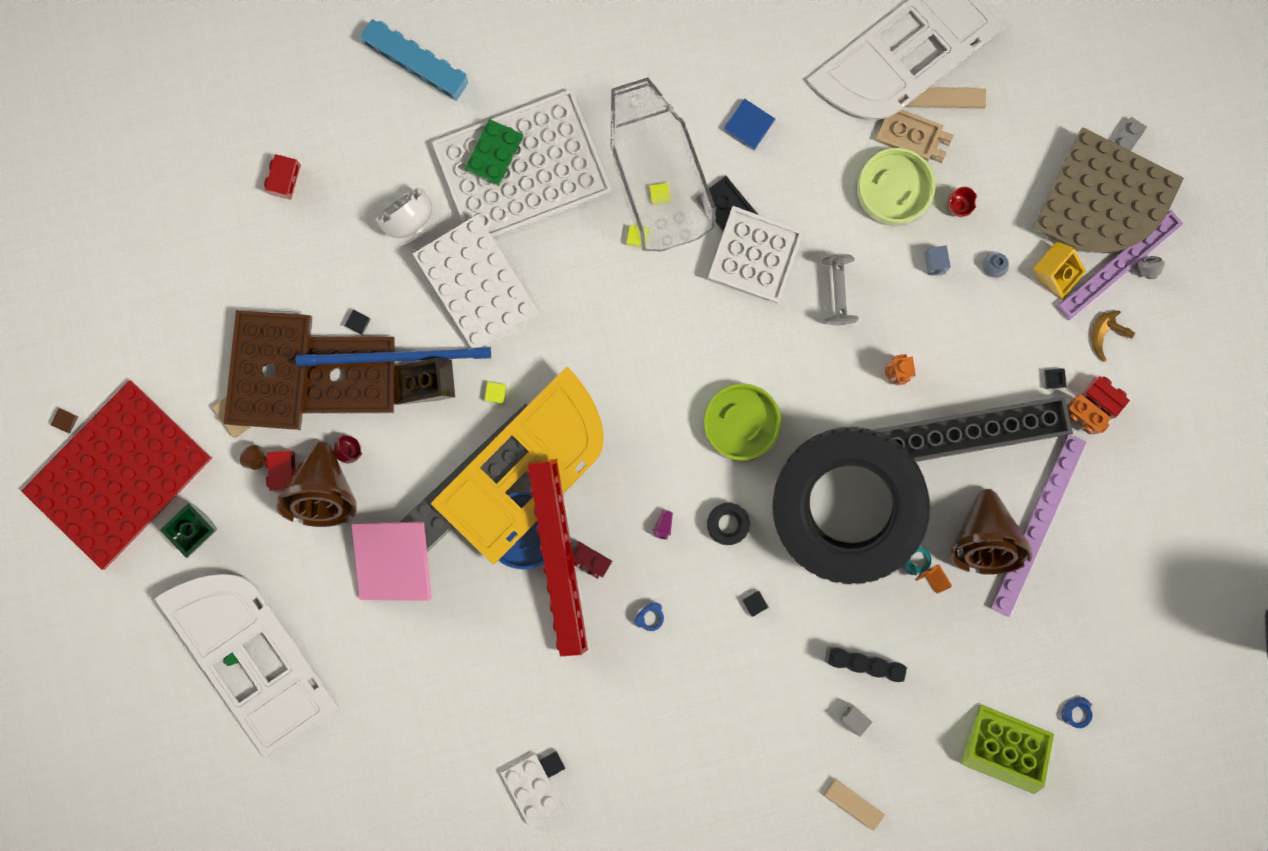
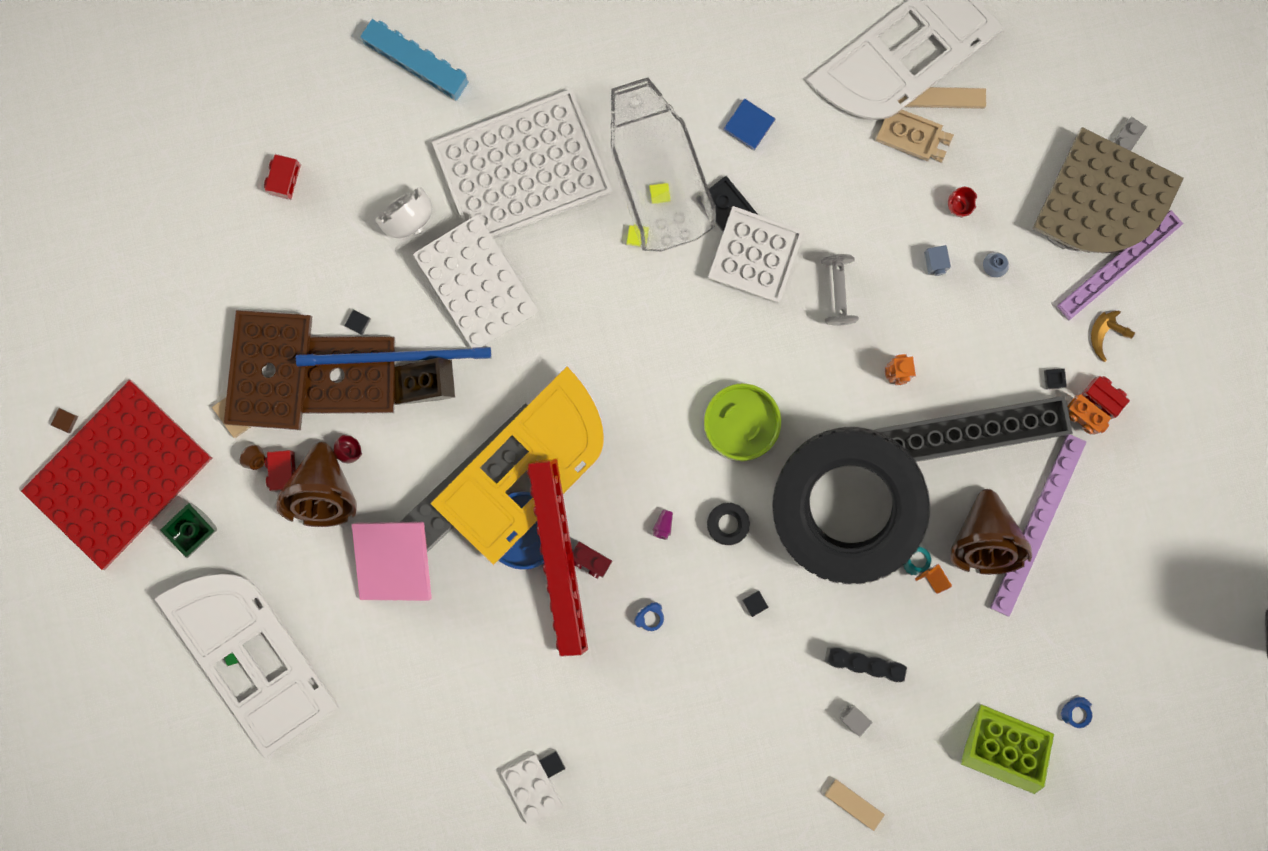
green plate [465,119,524,186] -> none
neon yellow tile [484,382,507,404] -> none
yellowish green piece [857,148,935,226] -> none
yellow slope [1033,241,1086,299] -> none
light grey cone [1138,256,1165,279] -> none

